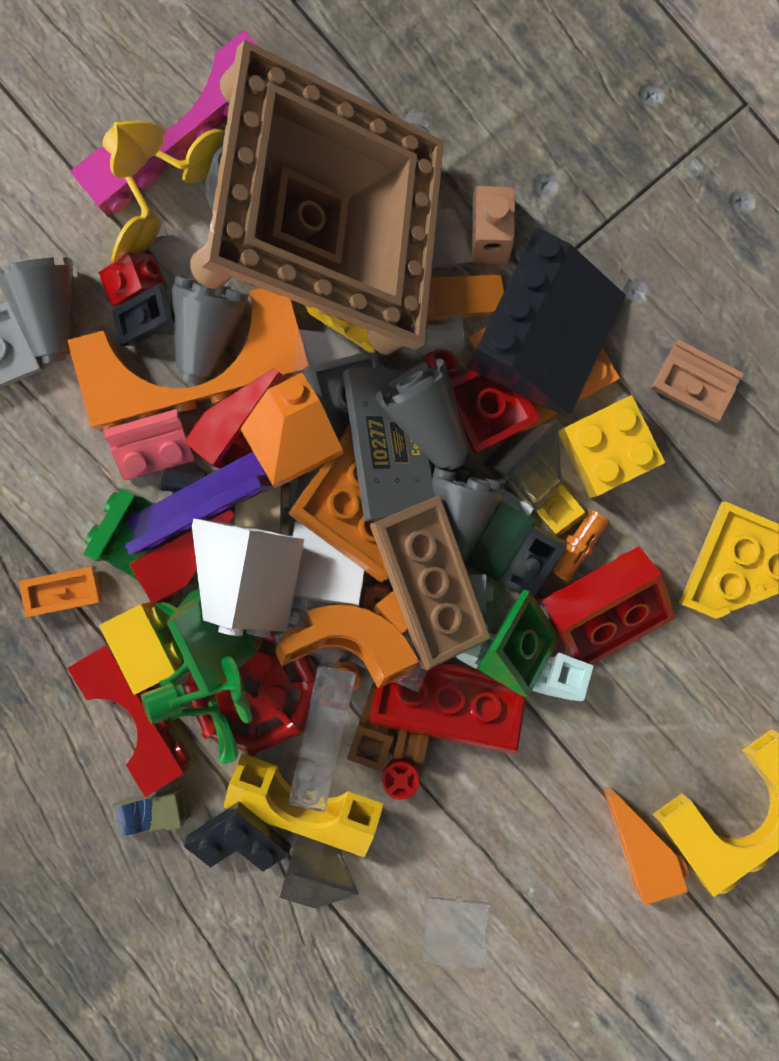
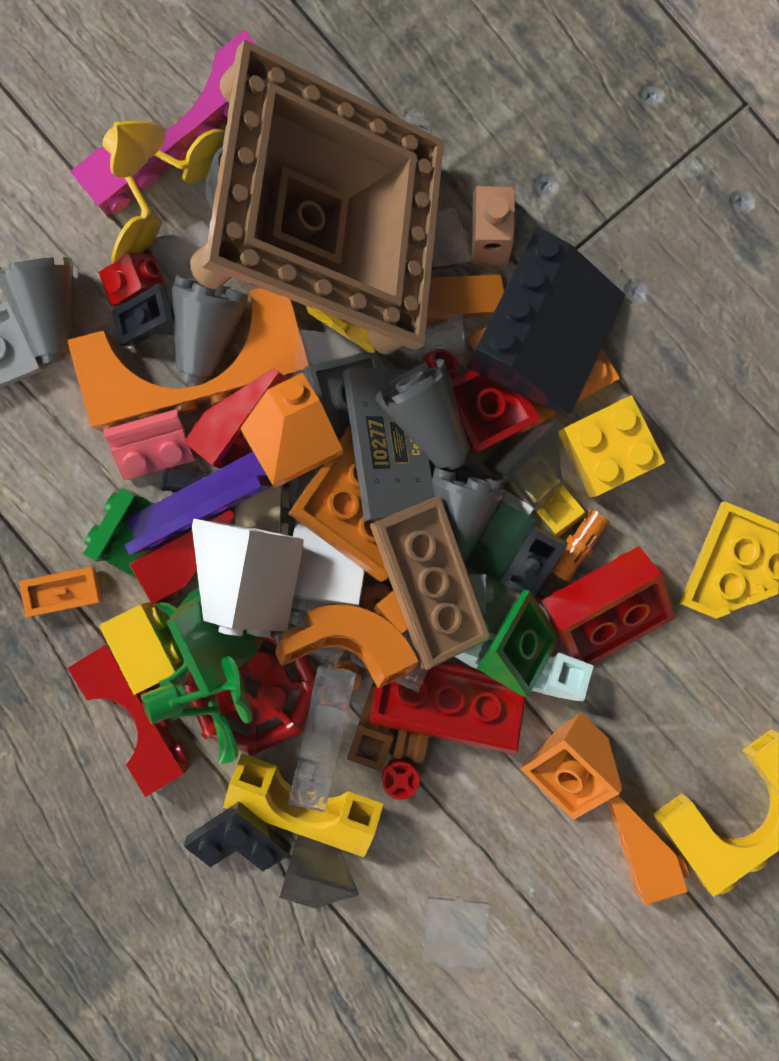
leg [112,787,187,836] -> none
nougat plate [650,339,744,423] -> none
none -> orange slope [520,712,622,820]

